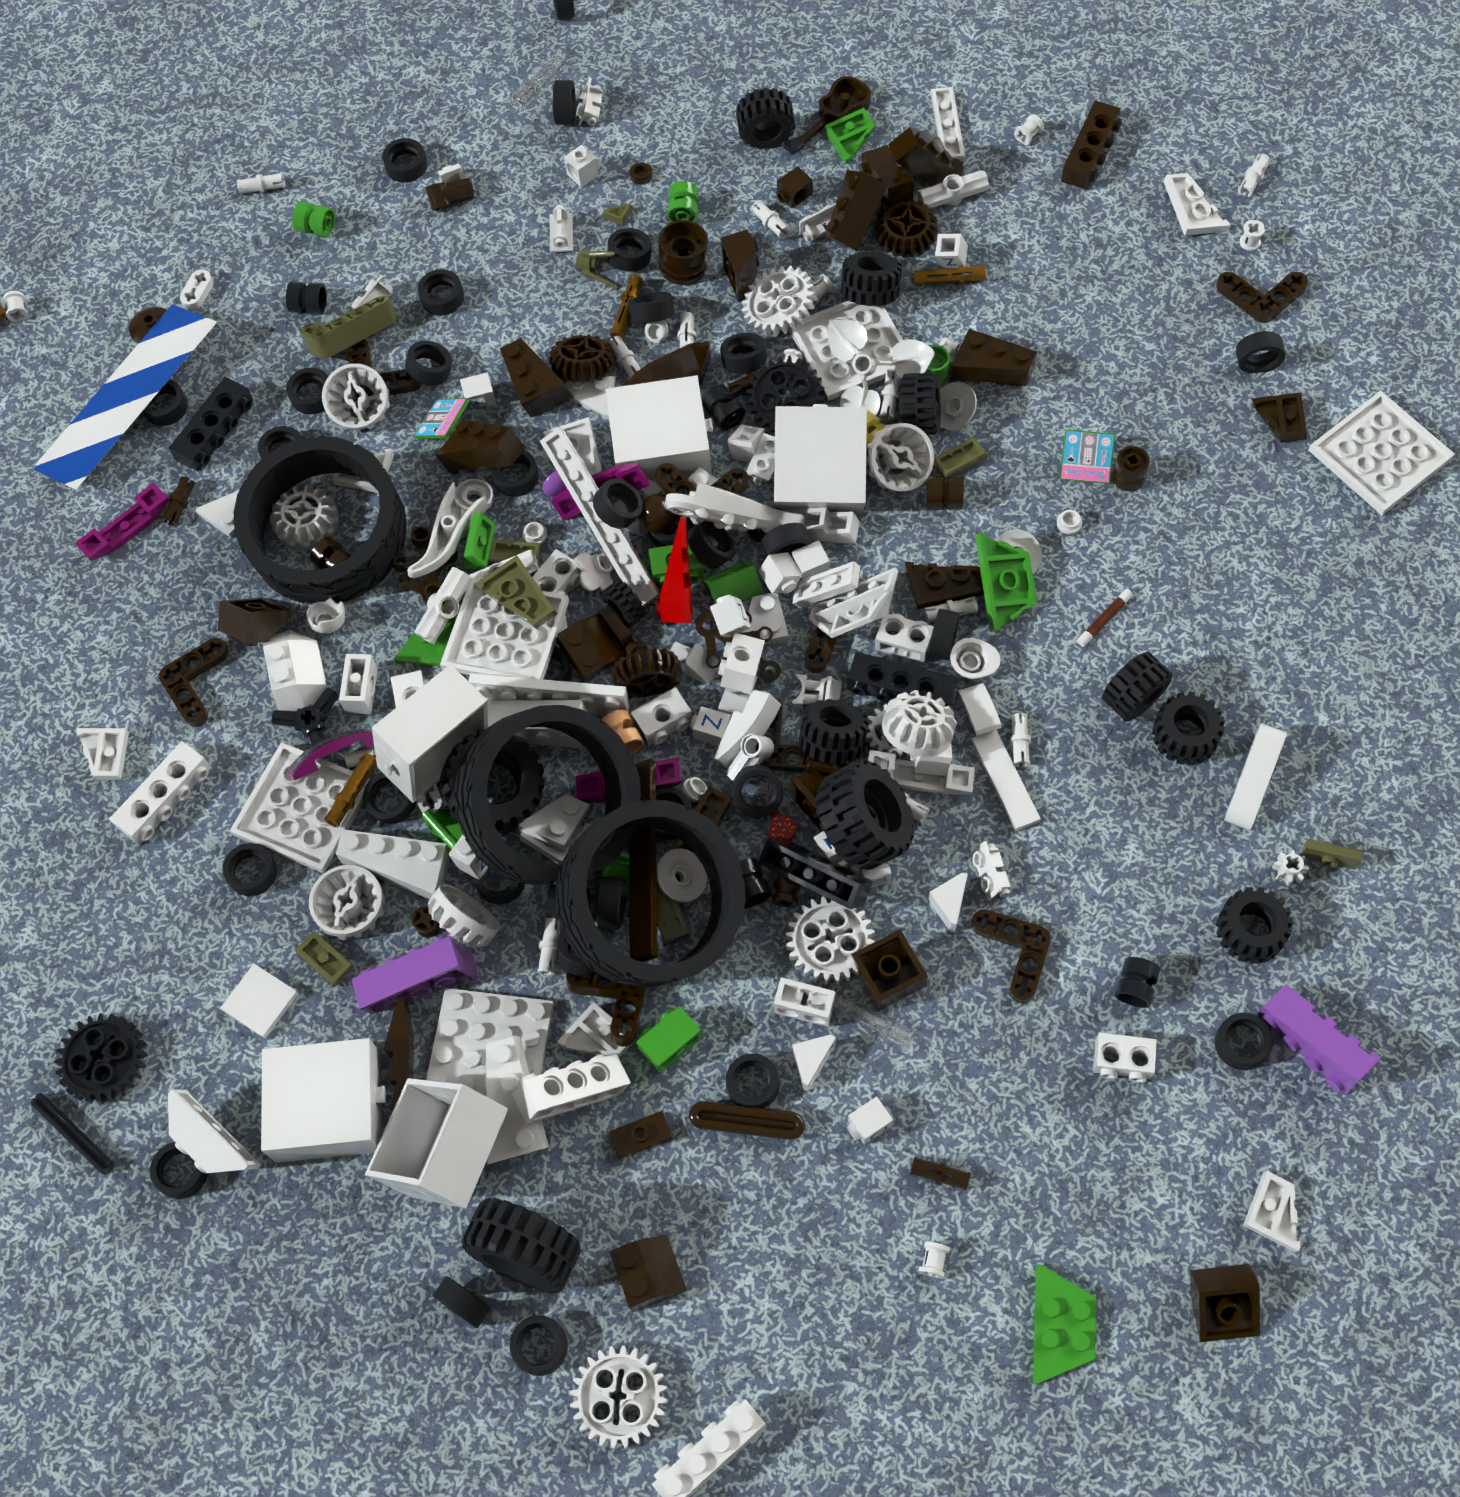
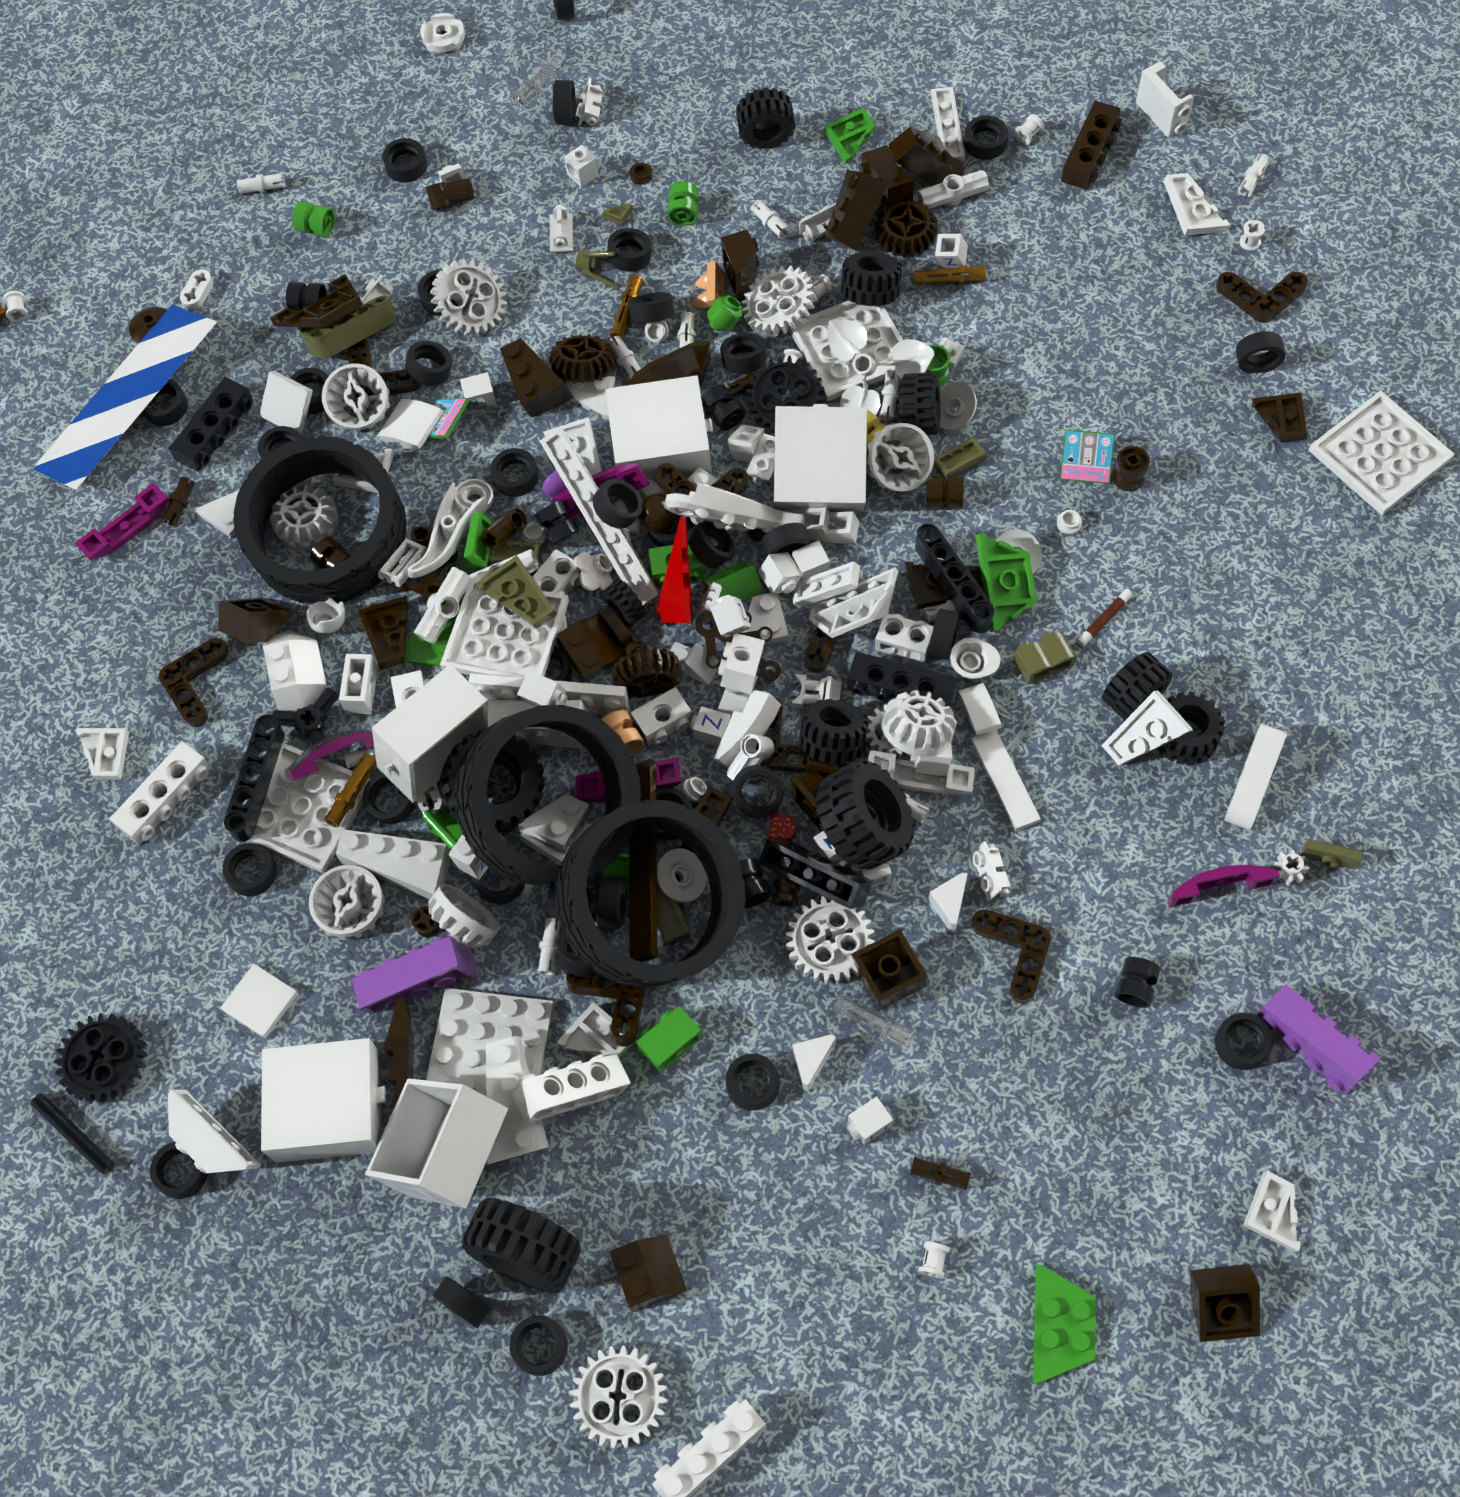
olive plate [295,931,354,988] -> none
dark brown wedge [436,420,526,475] -> none
dark brown plate [609,1111,673,1160] -> none
dark brown wheel [659,220,708,285] -> none
dark brown piece [689,1101,805,1140] -> none
white brick [774,977,835,1027] -> none
dark brown brick [776,166,813,209] -> none
dark brown piece [783,76,871,154] -> none
dark brown wedge [950,329,1037,386] -> none
white pin [1010,713,1031,767] -> none
white brick [1093,1032,1157,1083] -> none
black tyre [1216,887,1293,964] -> none
none -> black beam [224,714,285,842]
none -> white tile [259,371,313,435]
none -> dark brown wing [270,274,363,328]
none -> dark brown wing [358,596,408,670]
none -> white slope [377,399,444,449]
none -> white tile [378,538,427,587]
none -> white plate [420,13,465,53]
none -> white gear [430,259,507,336]
none -> dark brown piece [481,508,527,550]
none -> white brick [517,670,567,707]
none -> black wheel [533,499,579,546]
none -> light nougat tile [690,261,726,309]
none -> white tile [692,582,722,624]
none -> bright green head [707,295,742,332]
none -> black beam [915,523,995,633]
none -> black tyre [964,115,1008,160]
none -> olive brick [1014,632,1077,684]
none -> white wing [1102,691,1193,765]
none -> white panel [1136,61,1194,138]
none -> magenta slope [1168,865,1280,908]

